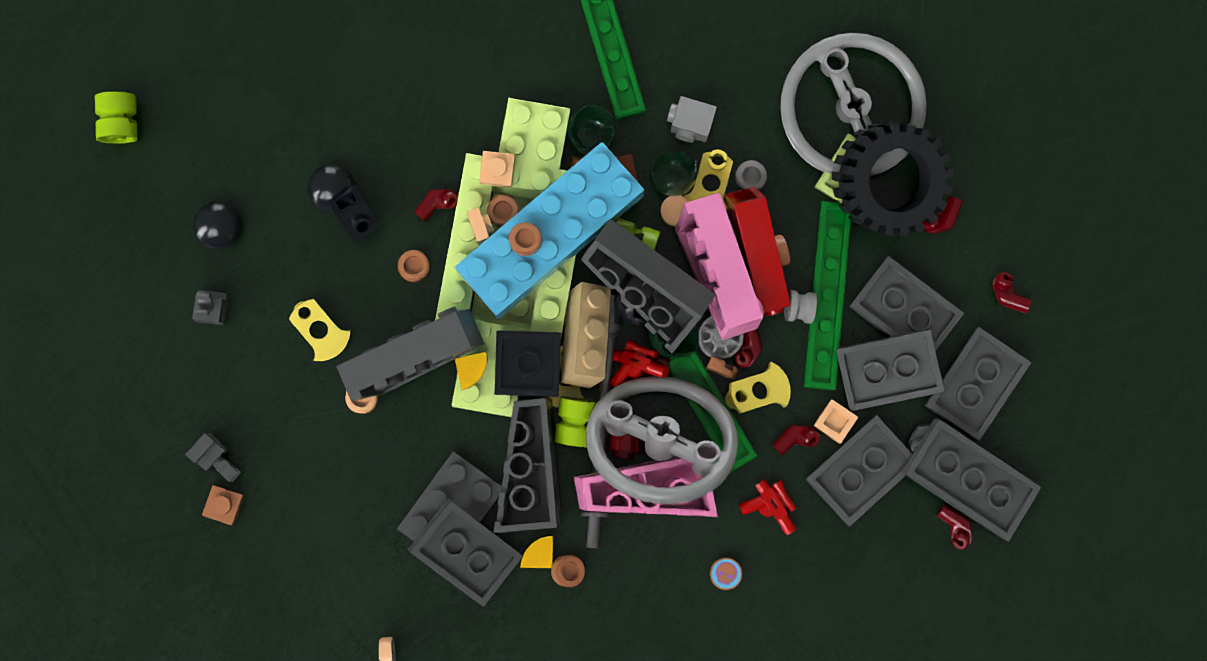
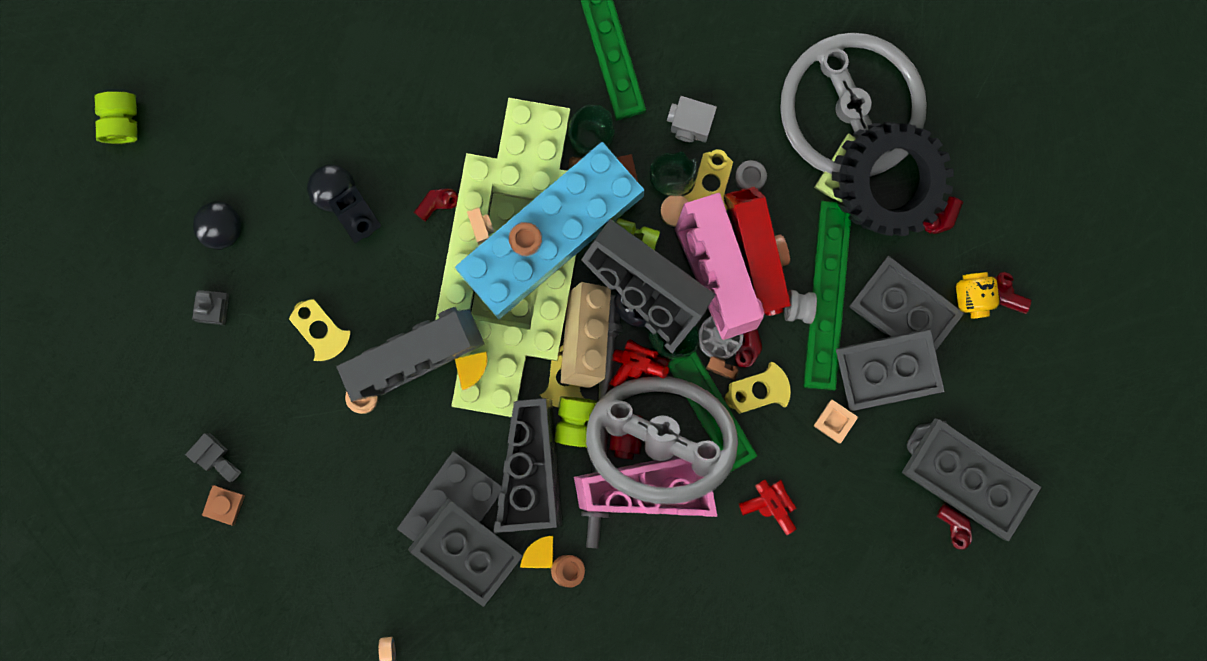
nougat tile [398,250,430,282] -> none
light nougat plate [479,151,515,188] -> none
nougat tile [487,195,519,228] -> none
black tile [494,331,561,397] -> none
tile [710,558,742,590] -> none
dark red arm [771,425,820,456] -> none
dark grey plate [805,415,913,527] -> none
dark grey plate [924,327,1032,441] -> none
none -> yellow head [956,272,1000,318]

